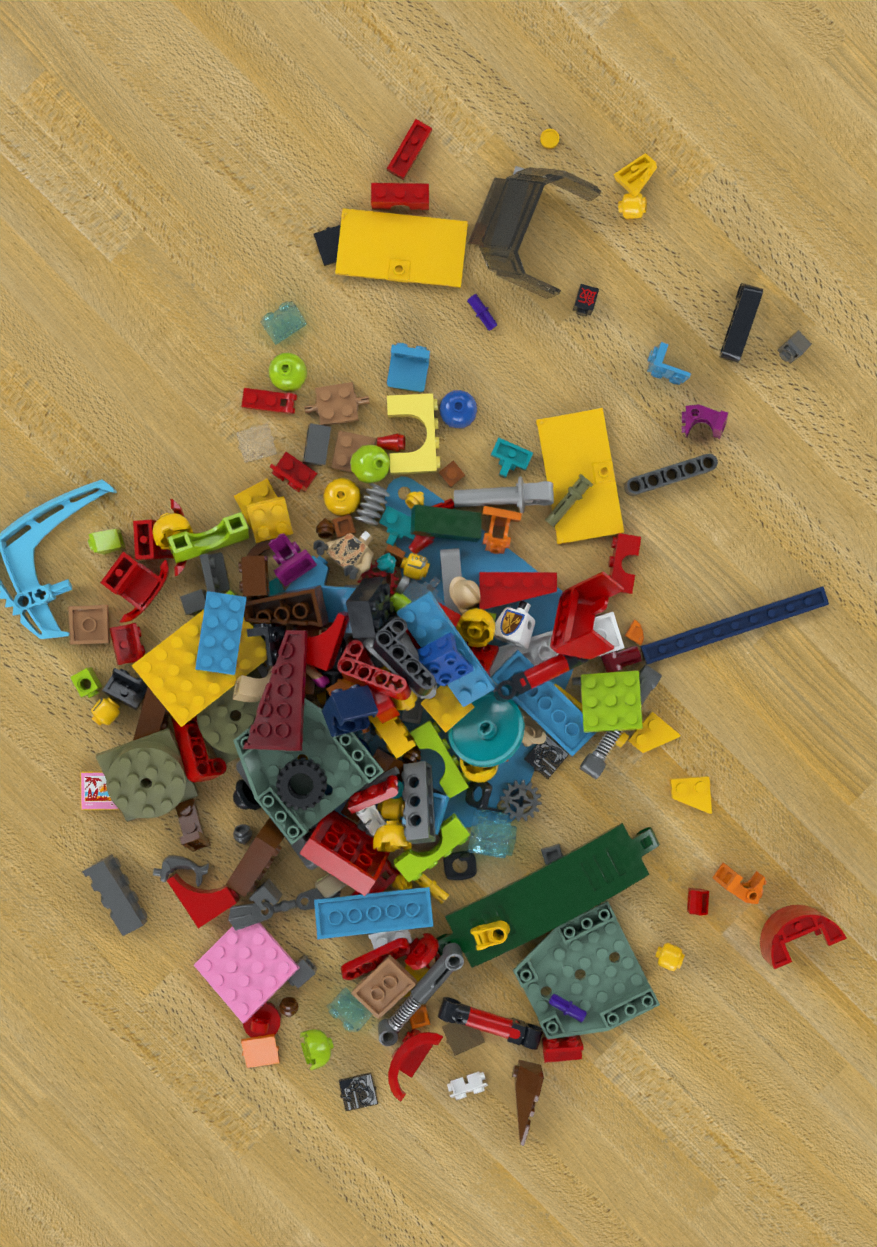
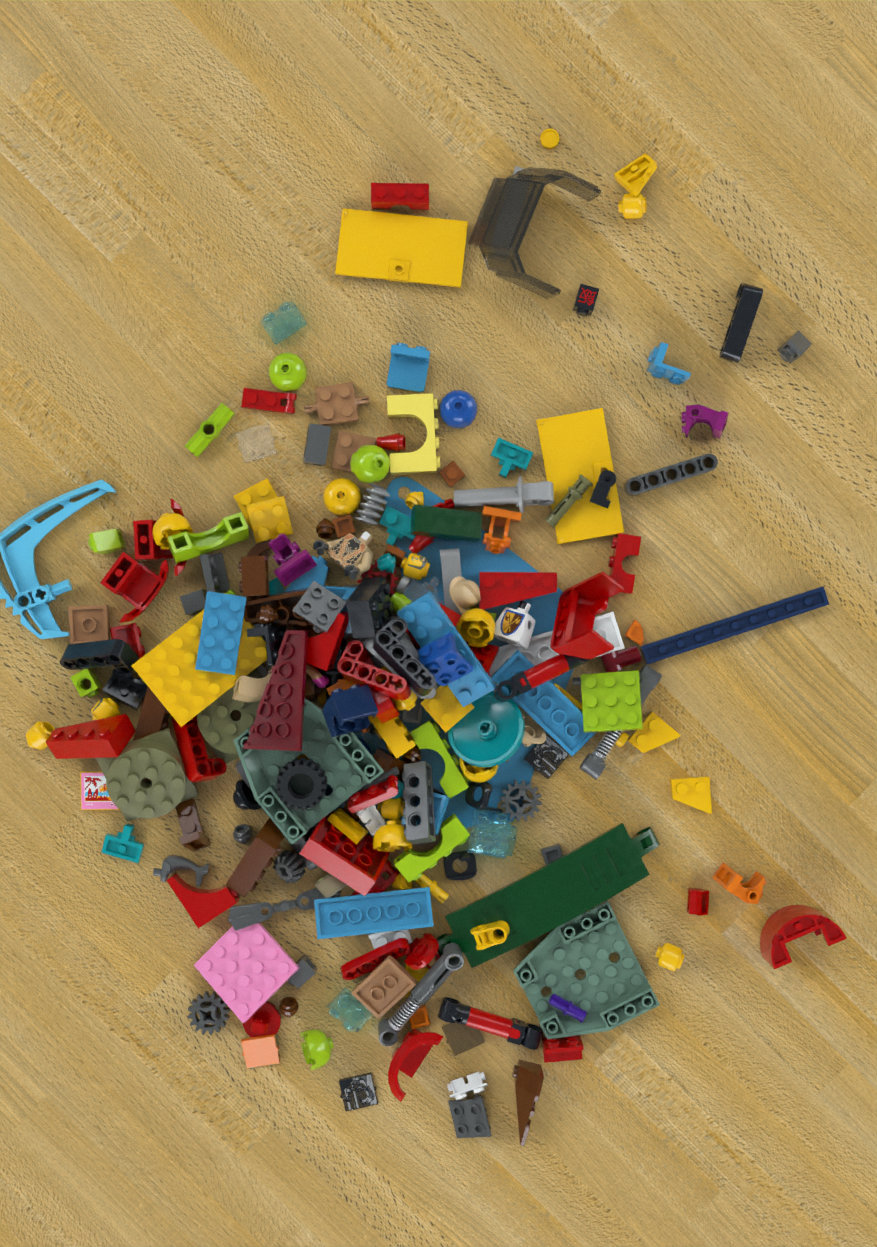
dark grey wedge [82,854,147,936] -> none
dark grey hinge [249,879,282,910] -> none
red bracket [269,452,318,493] -> none
black piece [313,225,341,266] -> none
red plate [387,119,432,180] -> none
dark purple axle [467,294,497,331] -> none
none -> yellow head [26,721,55,750]
none -> red wedge [45,714,136,759]
none -> black beam [60,639,139,677]
none -> teal hinge [101,823,144,863]
none -> lime piece [185,403,235,457]
none -> dark grey gear [187,991,230,1035]
none -> reddish brown plate [258,604,279,624]
none -> dark grey gear [273,850,306,883]
none -> dark grey hinge [293,581,346,633]
none -> yellow tile [328,807,368,845]
none -> dark grey hinge [448,1094,492,1138]
none -> black leg [590,470,616,508]

